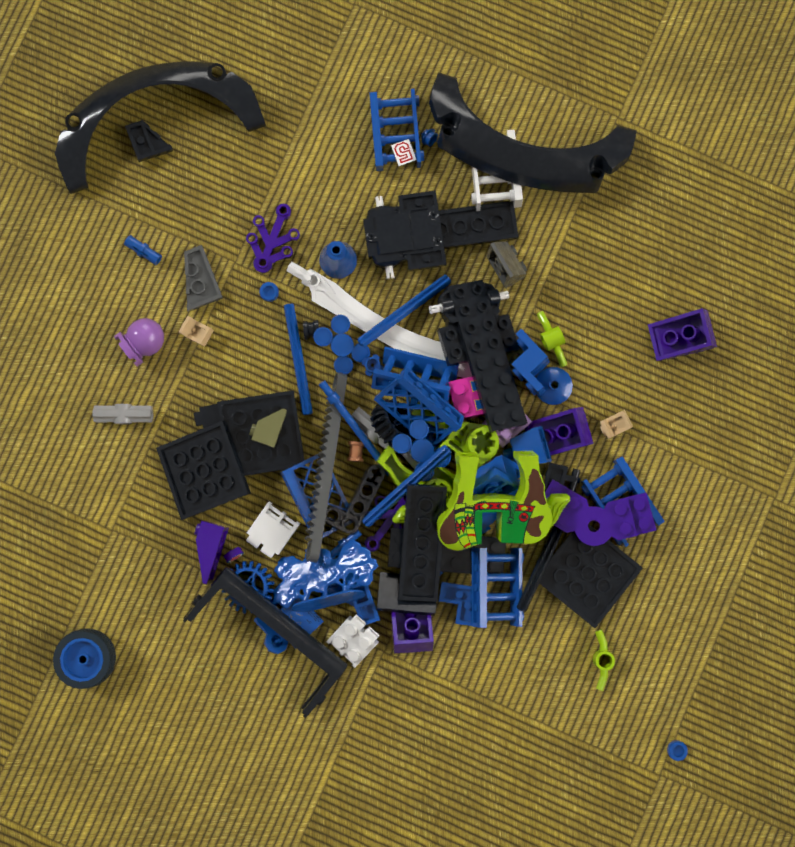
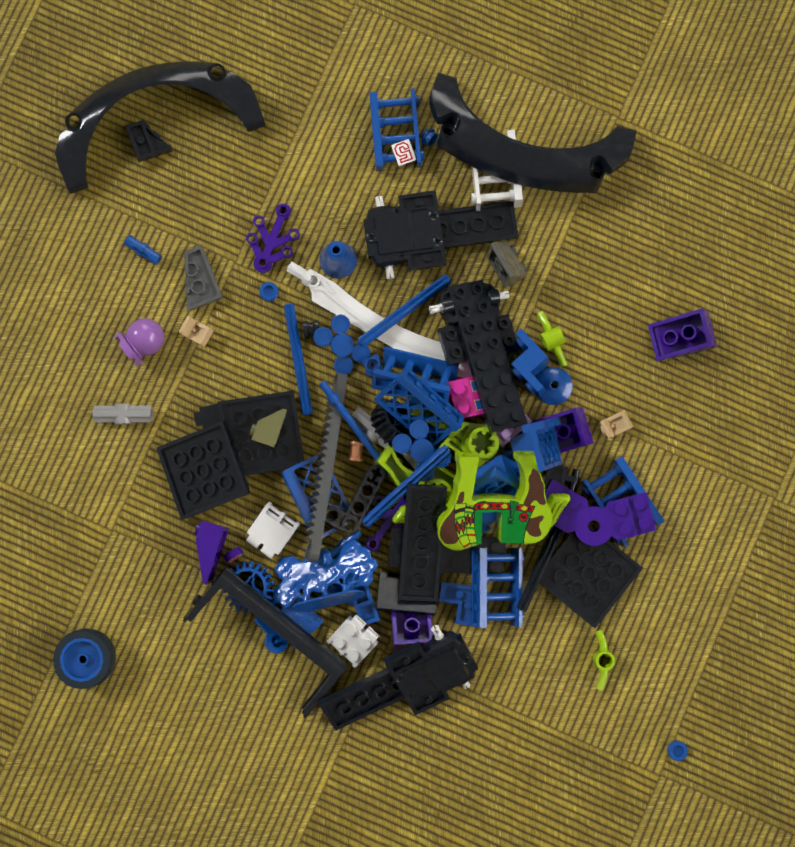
none -> black piece [318,625,478,731]
none -> blue fence [521,417,562,472]

